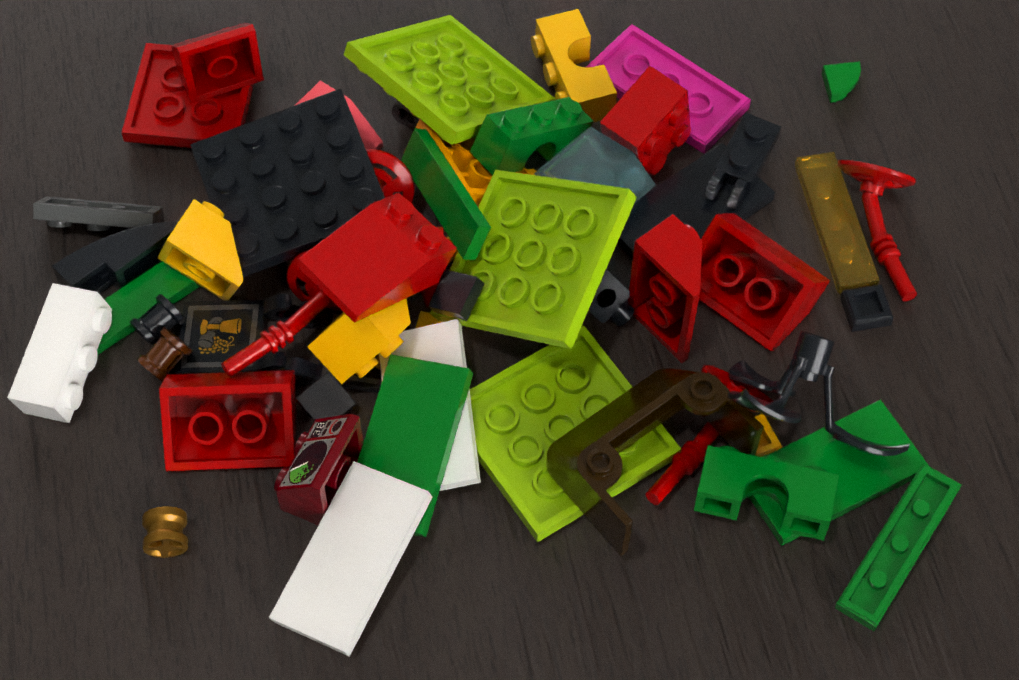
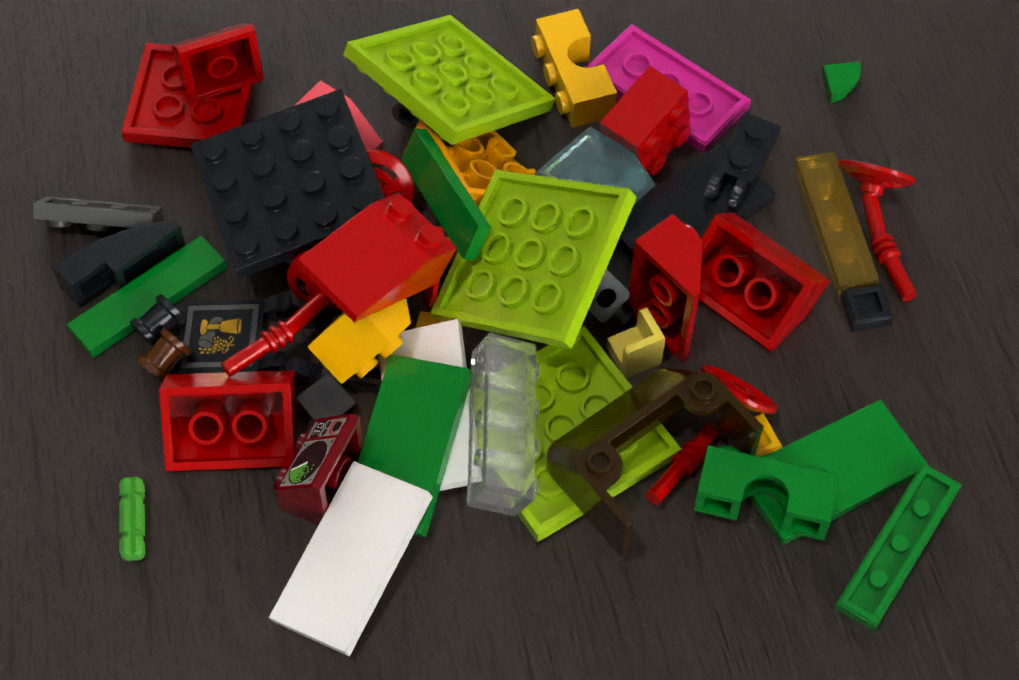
white brick [7,283,112,423] -> none
pearl gold wheel [142,506,188,558] -> none
yellow slope [157,199,244,301] -> none
black tile [428,270,484,321] -> none
green arch [470,97,594,176] -> none
black plant [727,331,910,456] -> none
none -> bright green axle [119,477,145,561]
none -> clear brick [467,332,540,517]
none -> light yellow panel [606,307,666,378]

